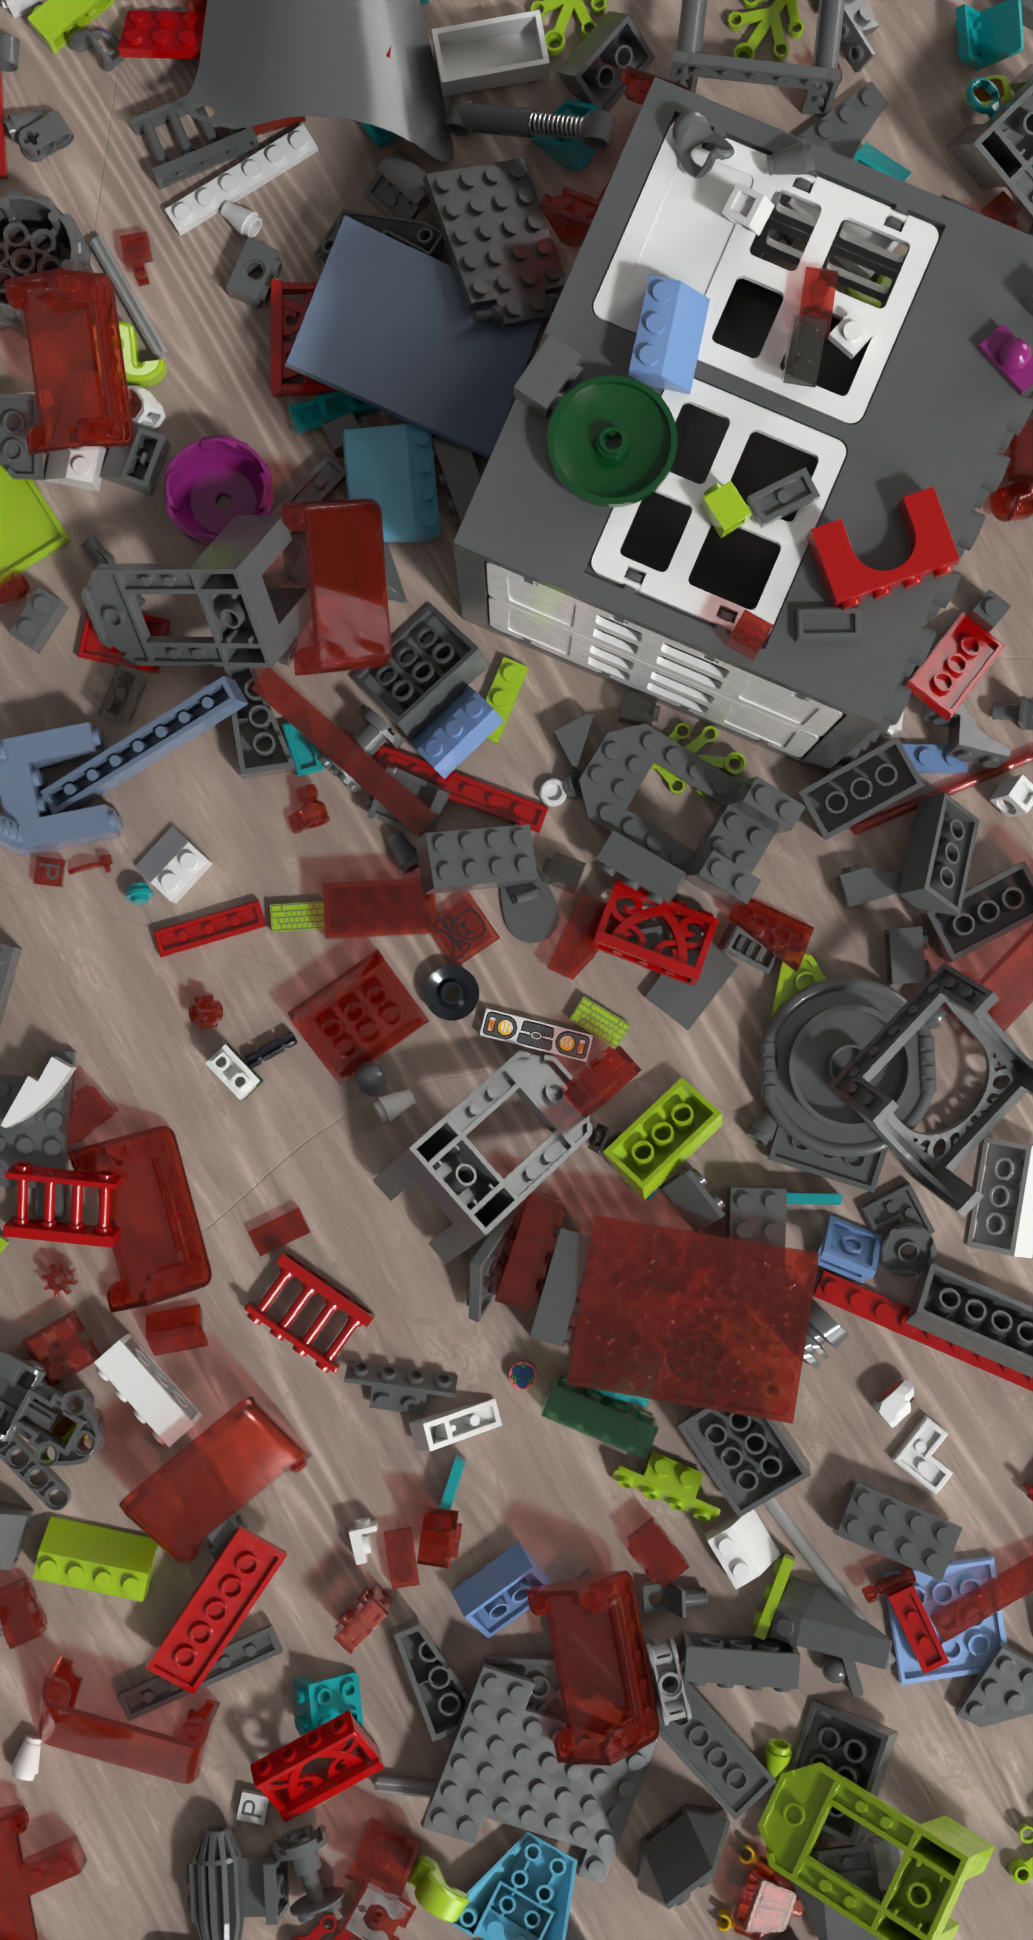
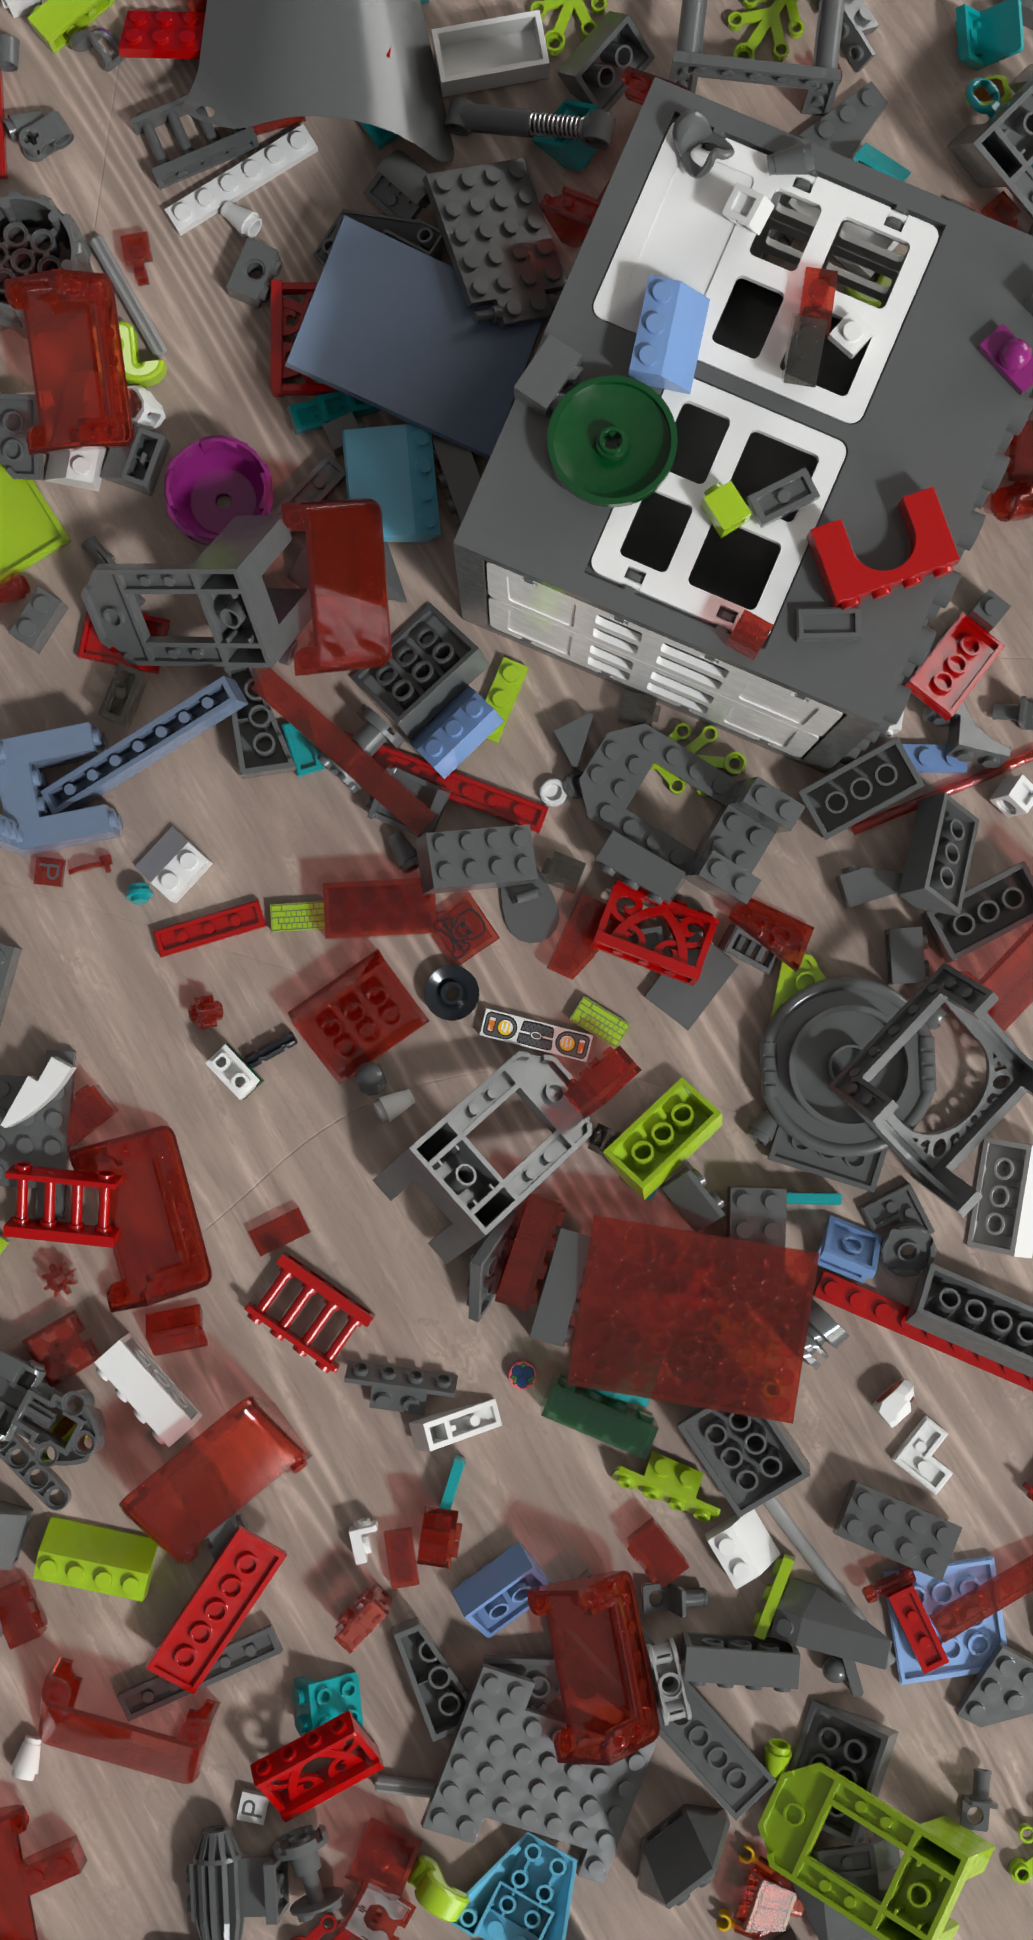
clear red piece [288,784,330,834] -> none
none -> dark grey bracket [960,1768,998,1832]

